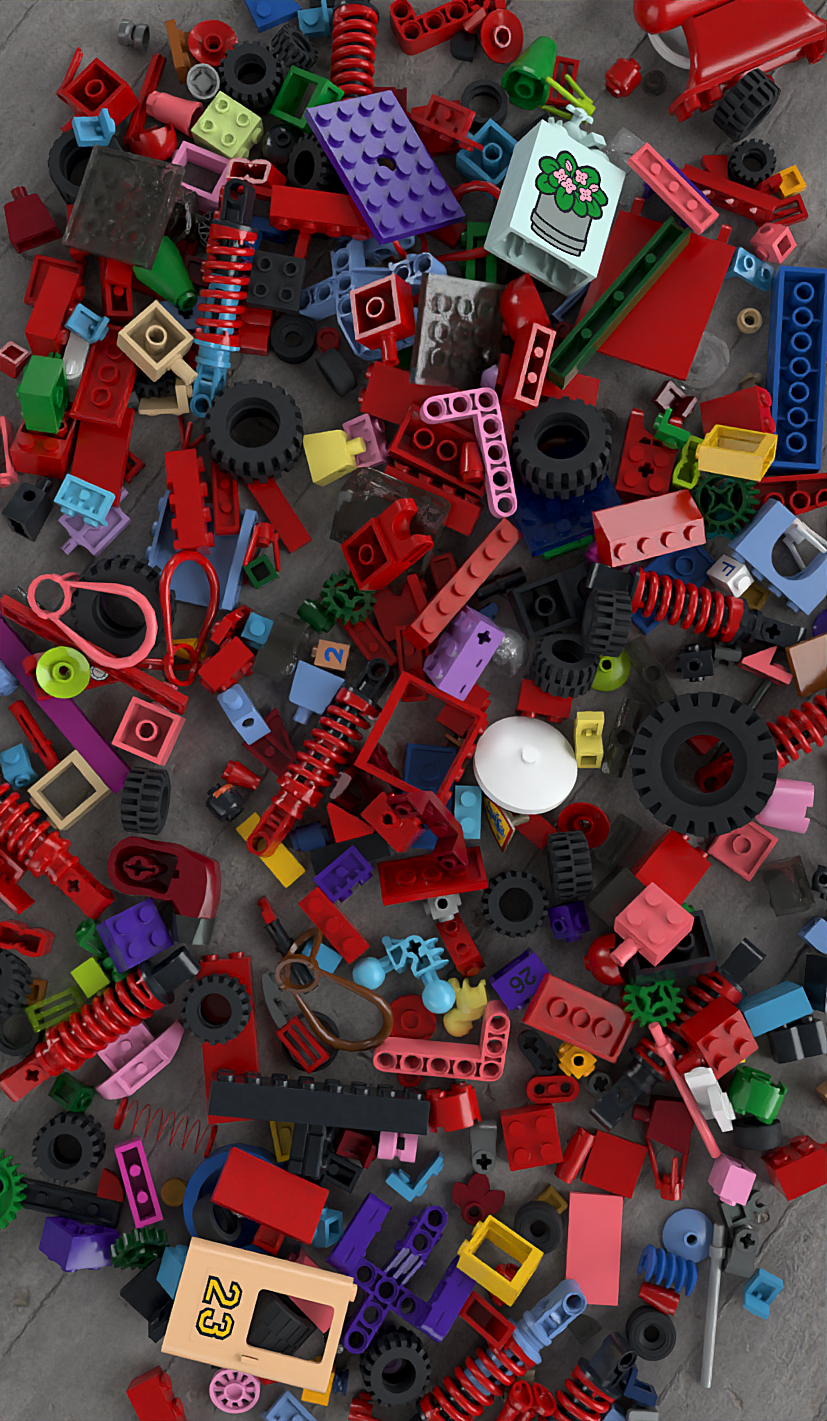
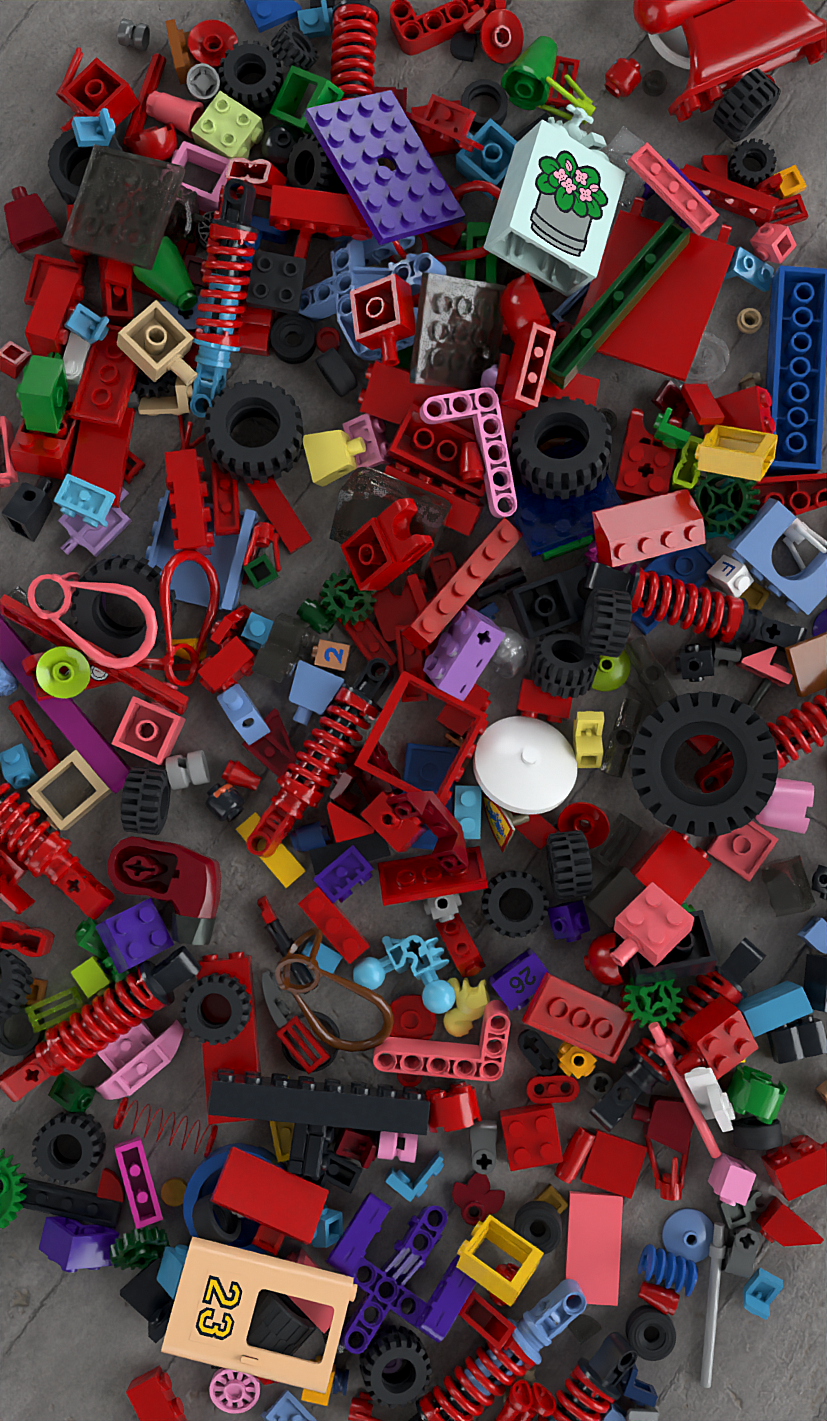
none -> light grey wheel [166,750,210,790]
none -> red tile [680,383,725,425]
none -> red slope [756,1196,824,1247]

